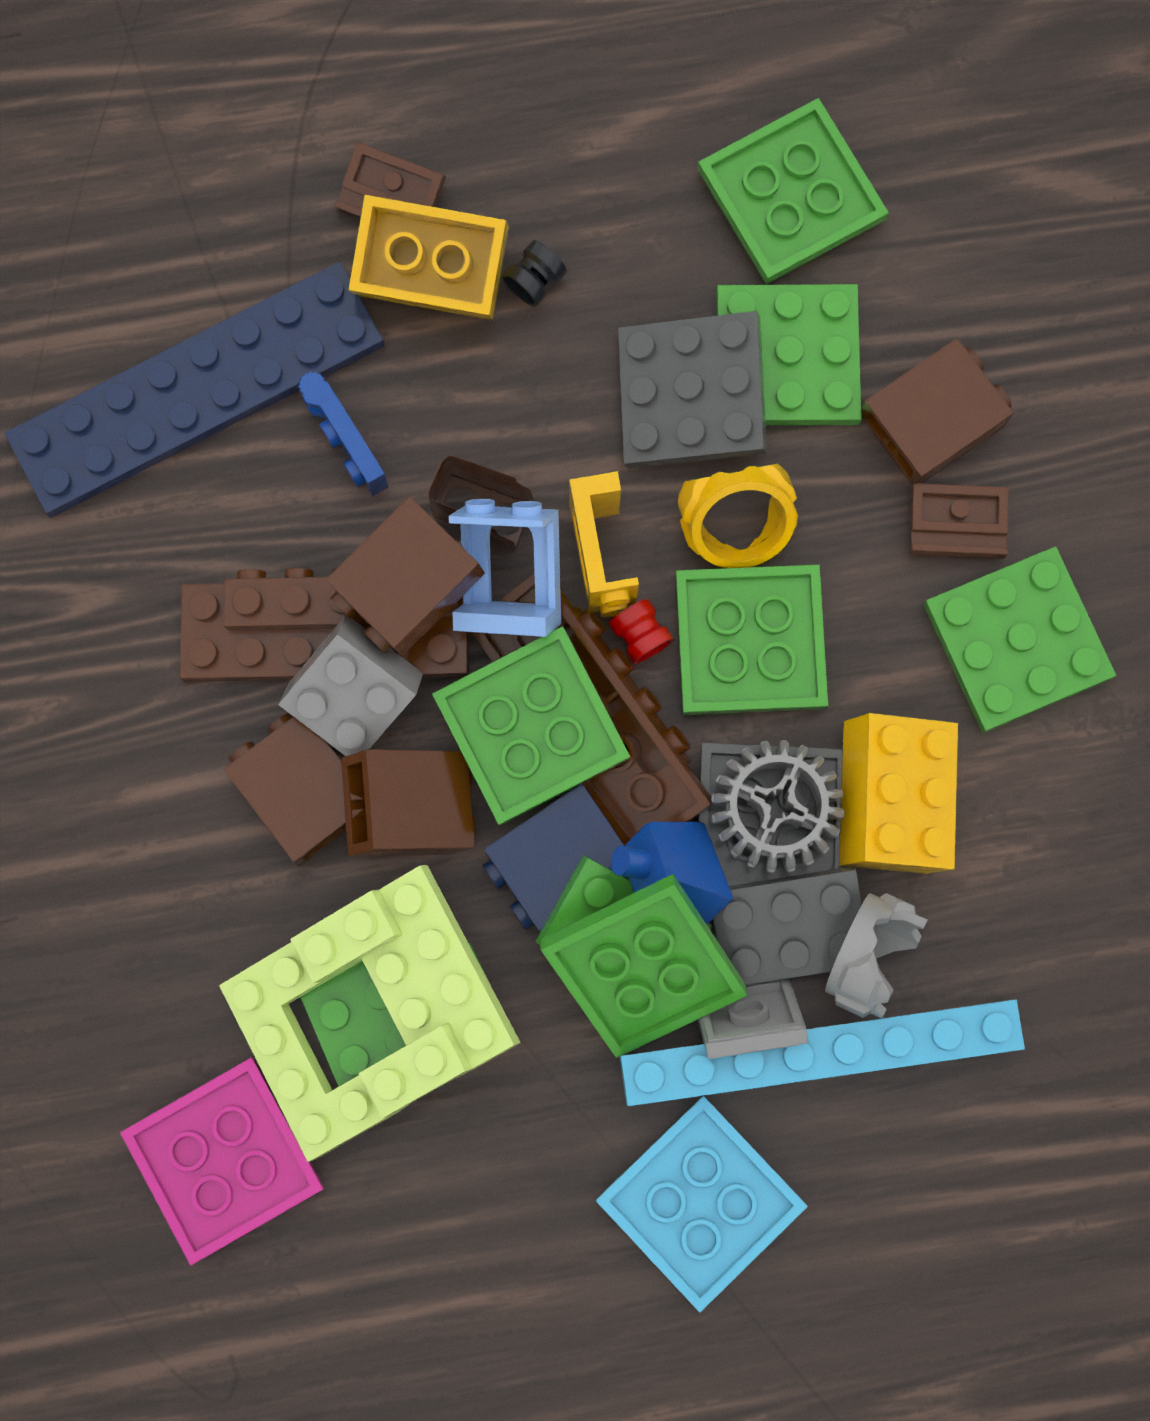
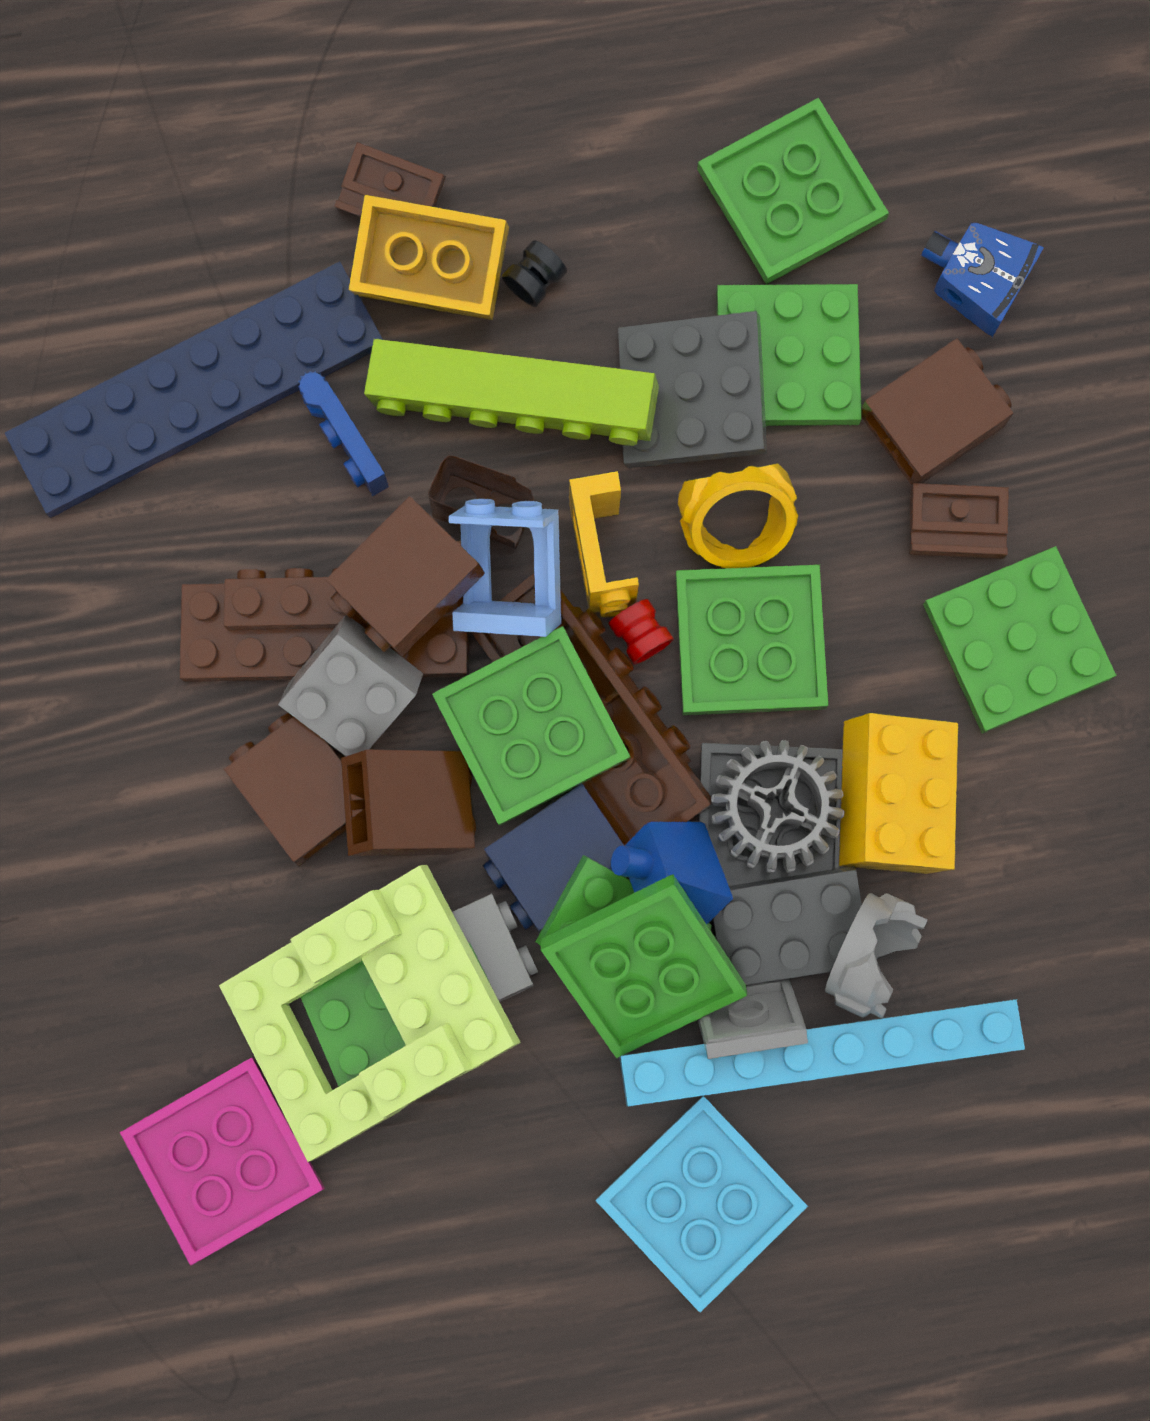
none -> lime brick [364,339,659,446]
none -> light grey brick [452,894,538,1002]
none -> blue torso [921,223,1044,337]

